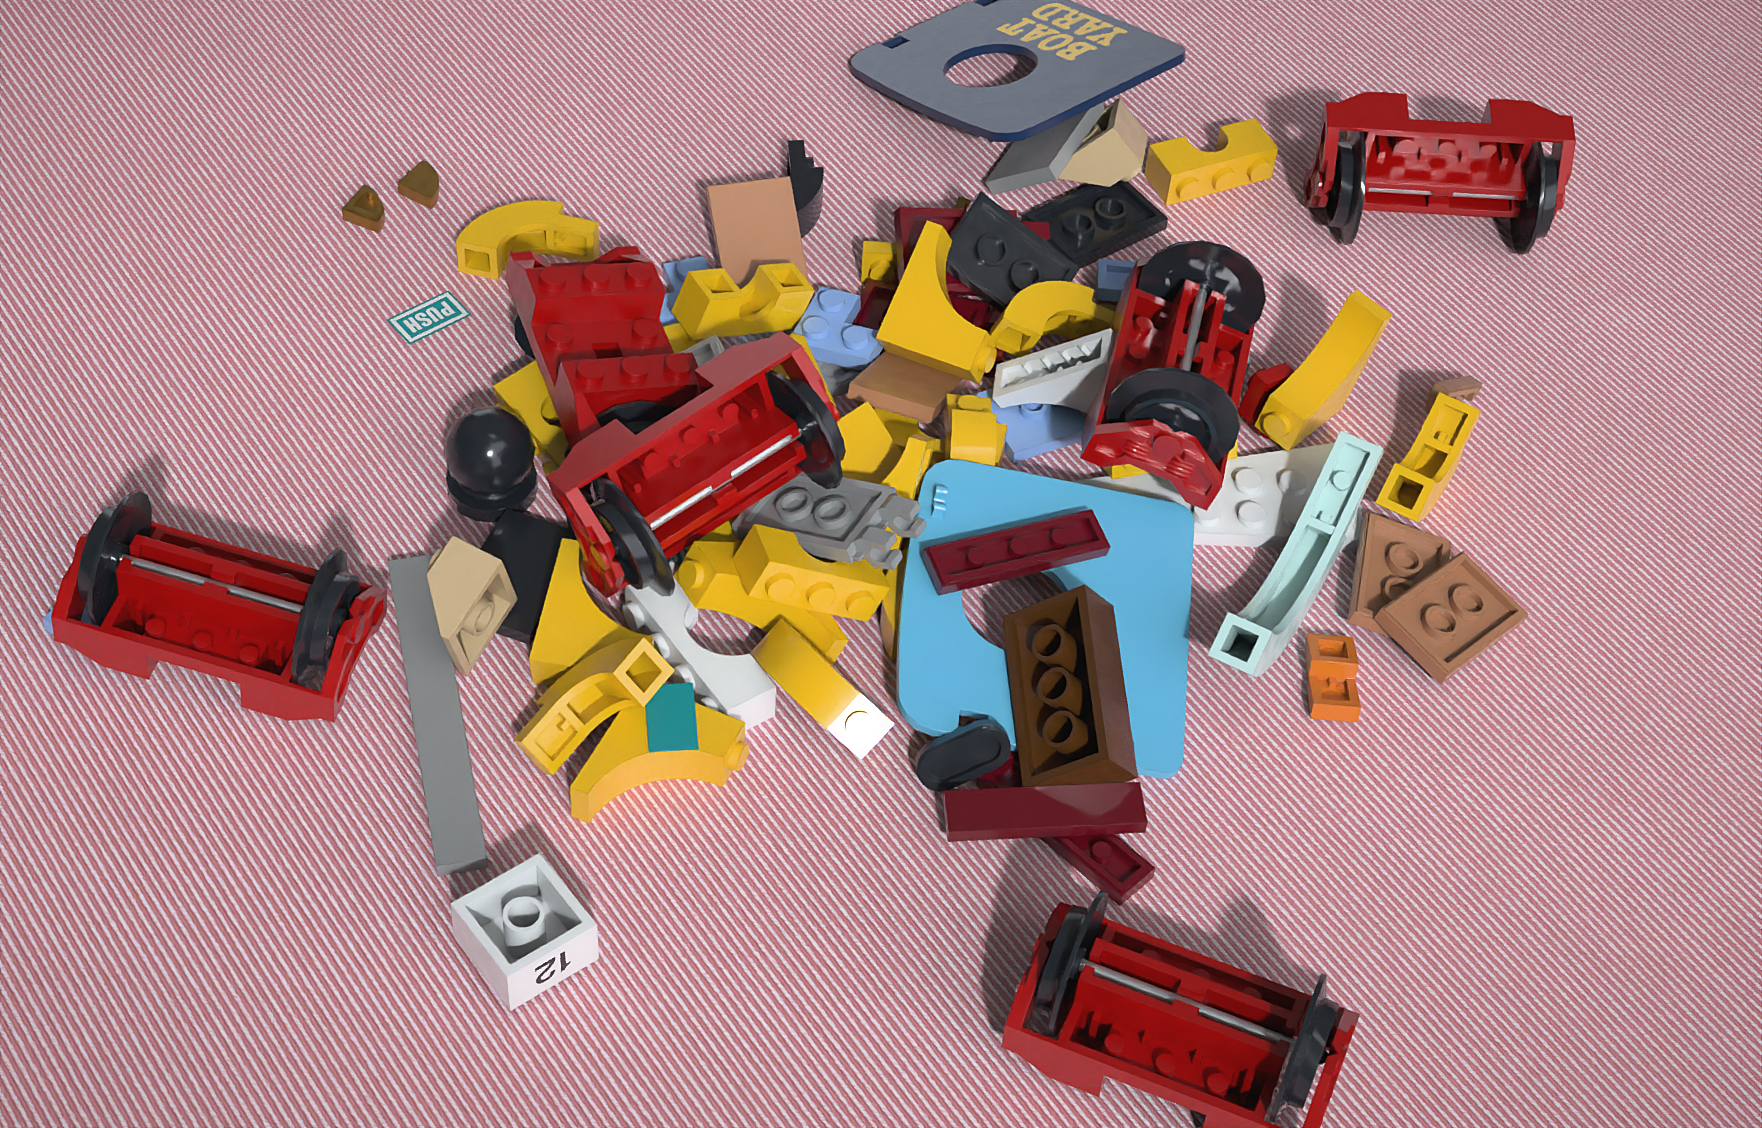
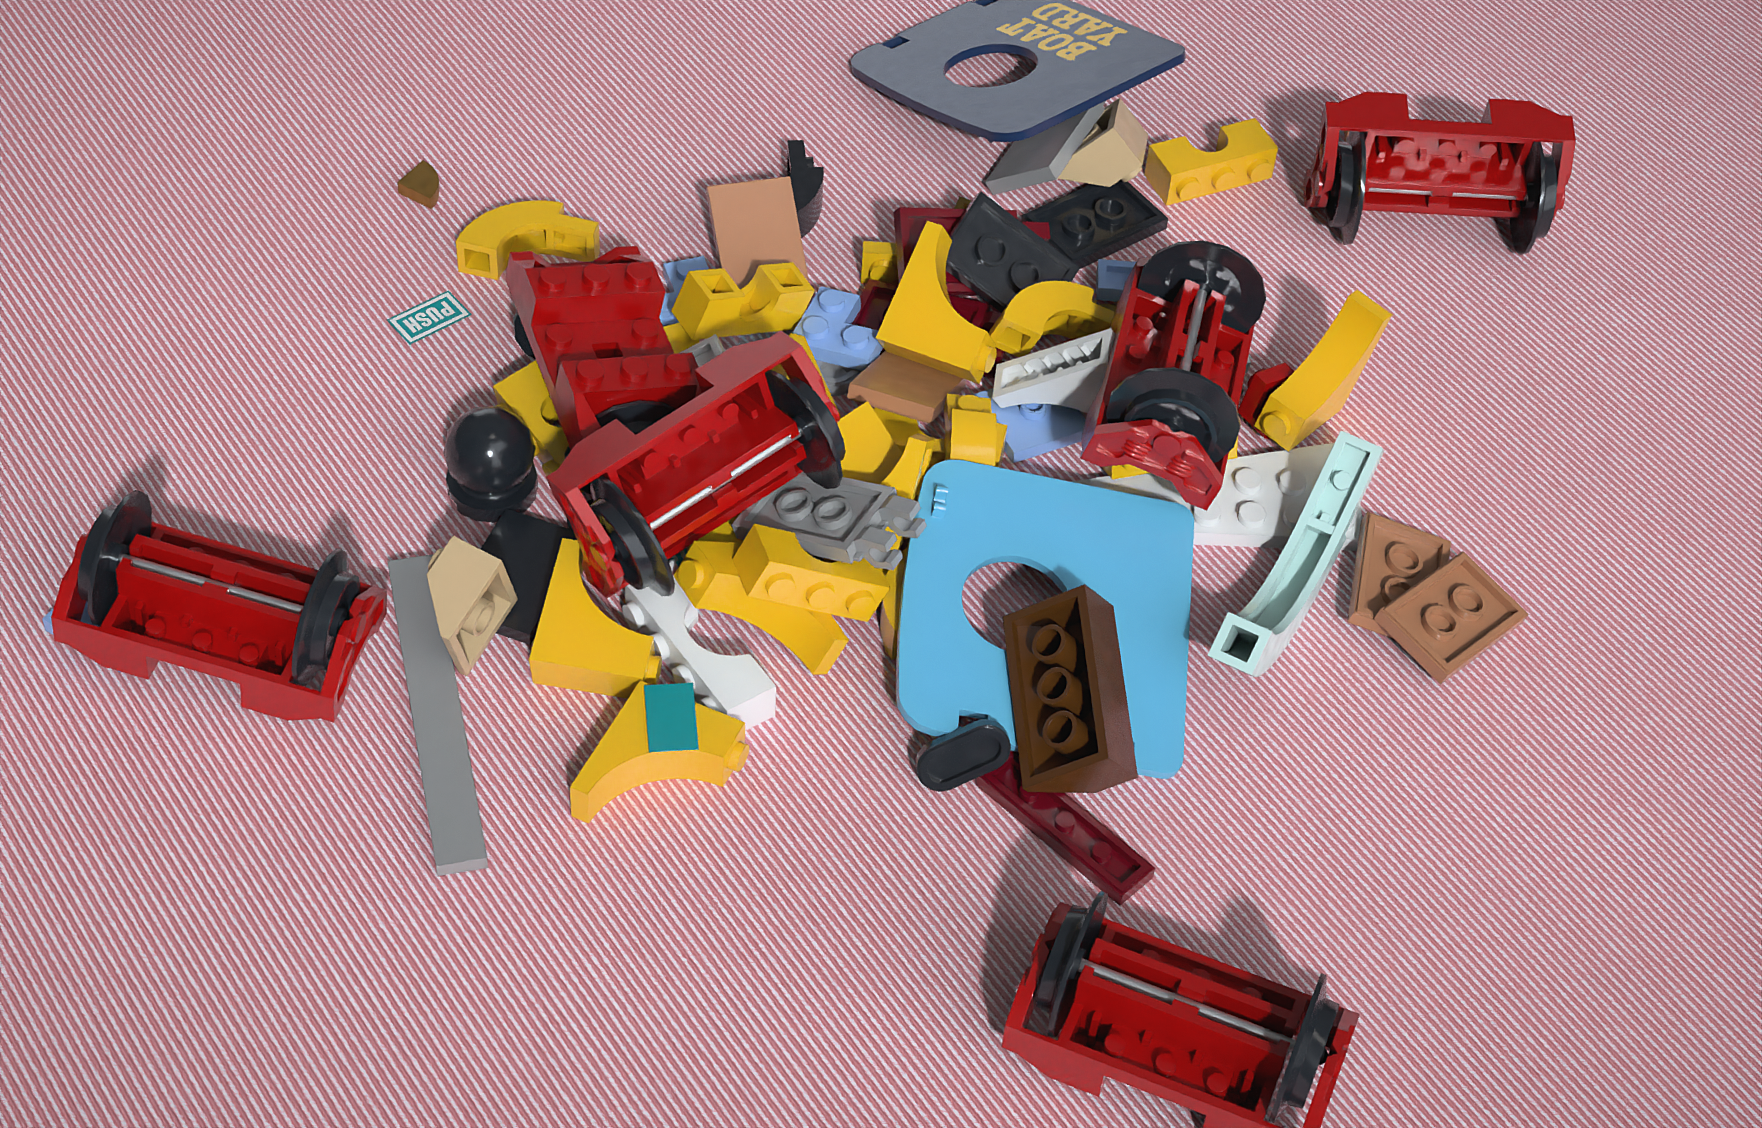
pearl gold tile [342,185,385,233] -> none
white brick [450,853,599,1011] -> none
yellow arch [513,637,674,775] -> none
yellow arch [750,618,894,760] -> none
dark red tile [921,509,1111,596] -> none
dark red tile [942,782,1148,842] -> none
orange slope [1305,633,1361,723] -> none
yellow arch [1375,392,1481,523] -> none
medium nougat tile [1426,375,1483,414] -> none

